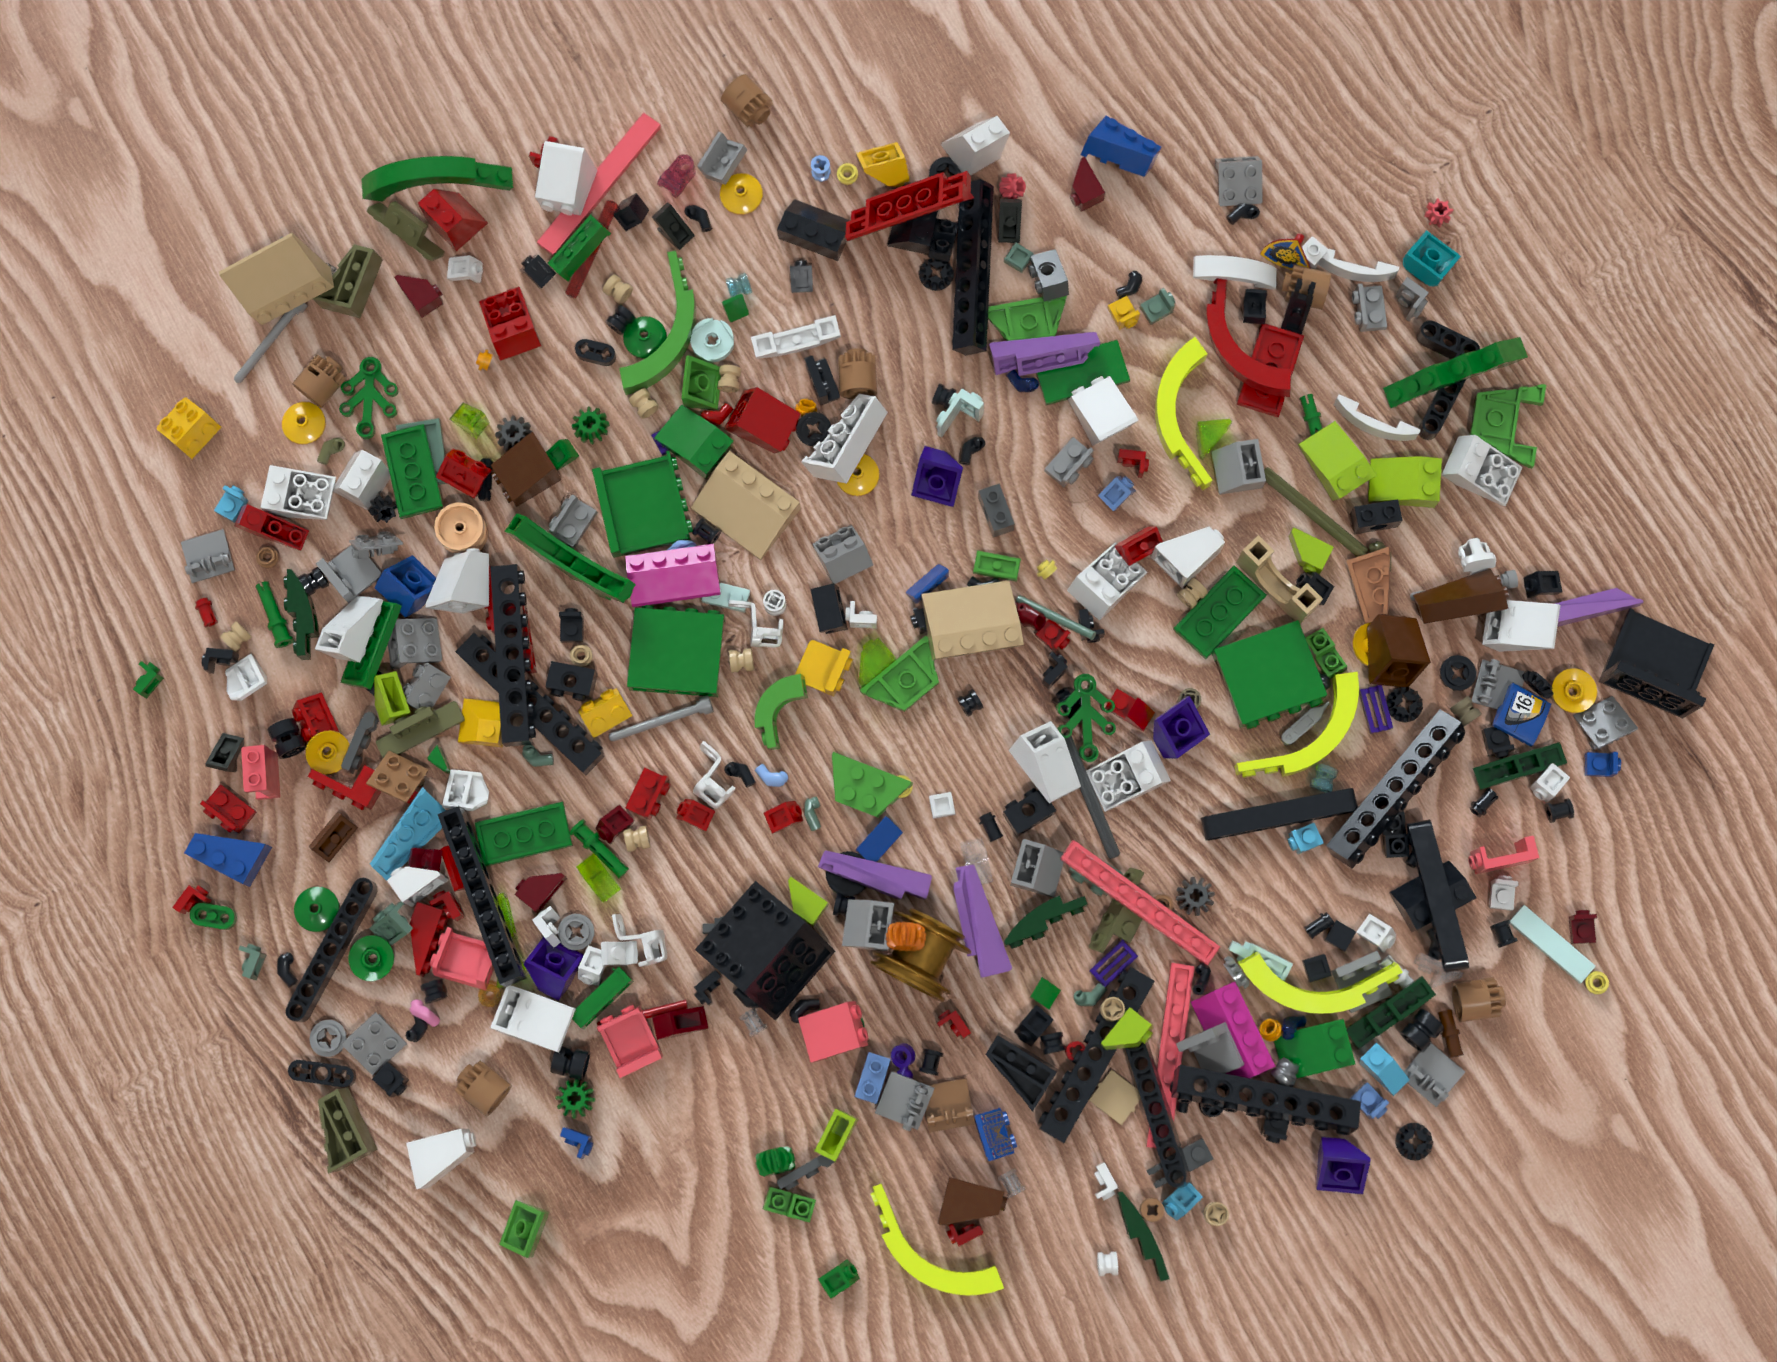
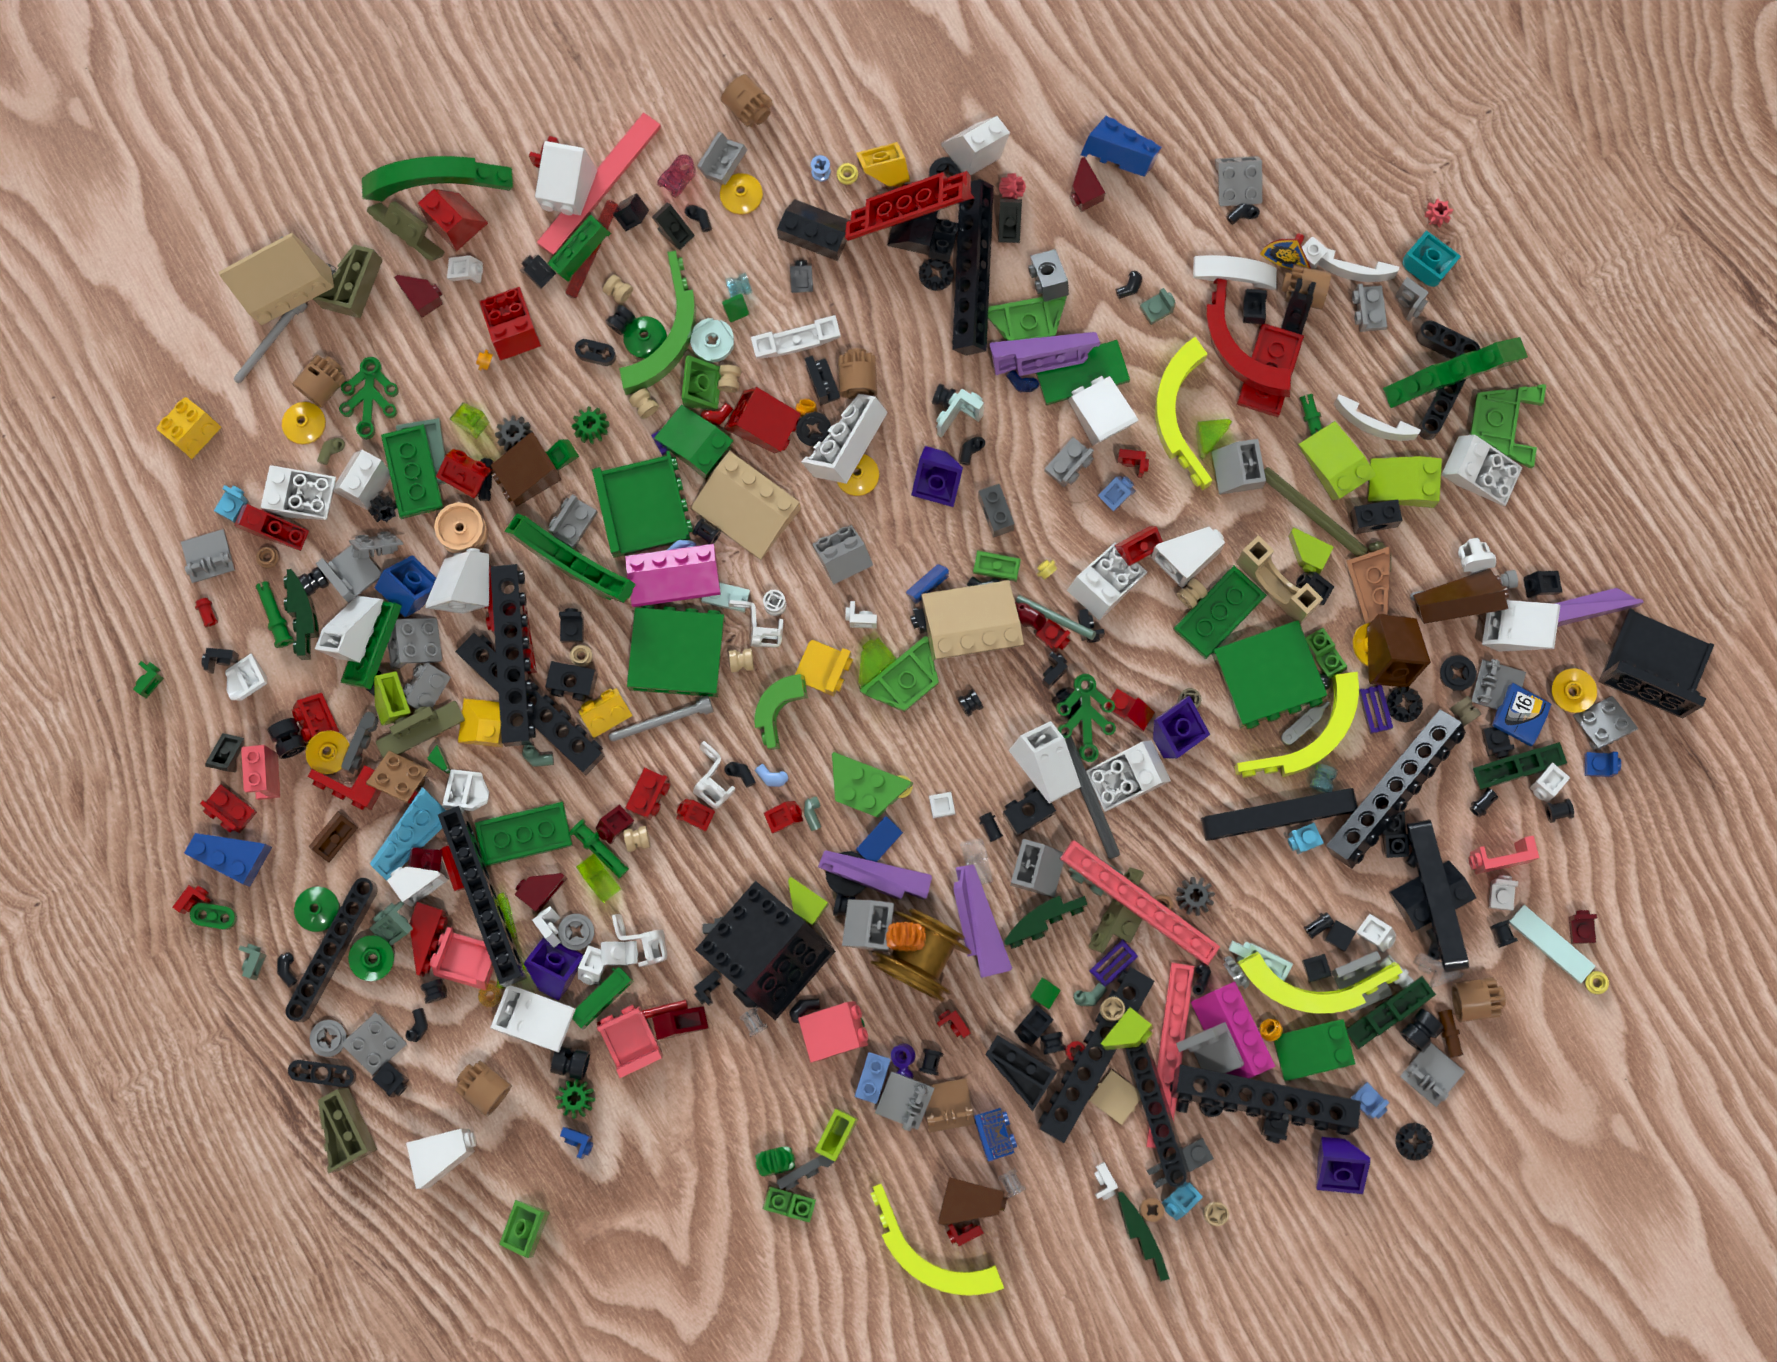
tan wheel [220,621,252,652] -> none
bright pink arm [409,999,440,1027] -> none
red bracket [429,890,465,921] -> none
black hinge [811,583,848,634] -> none
green bracket [818,1259,860,1299] -> none
sand green tile [1004,243,1034,273] -> none
white wheel [1097,1251,1118,1276] -> none
yellow bracket [1107,296,1140,330] -> none
flat silver arm [1271,1058,1299,1087] -> none
arm [1281,1015,1307,1040] -> none
medium azure slope [1359,1042,1410,1097] -> none
black gear [1522,670,1554,699] -> none

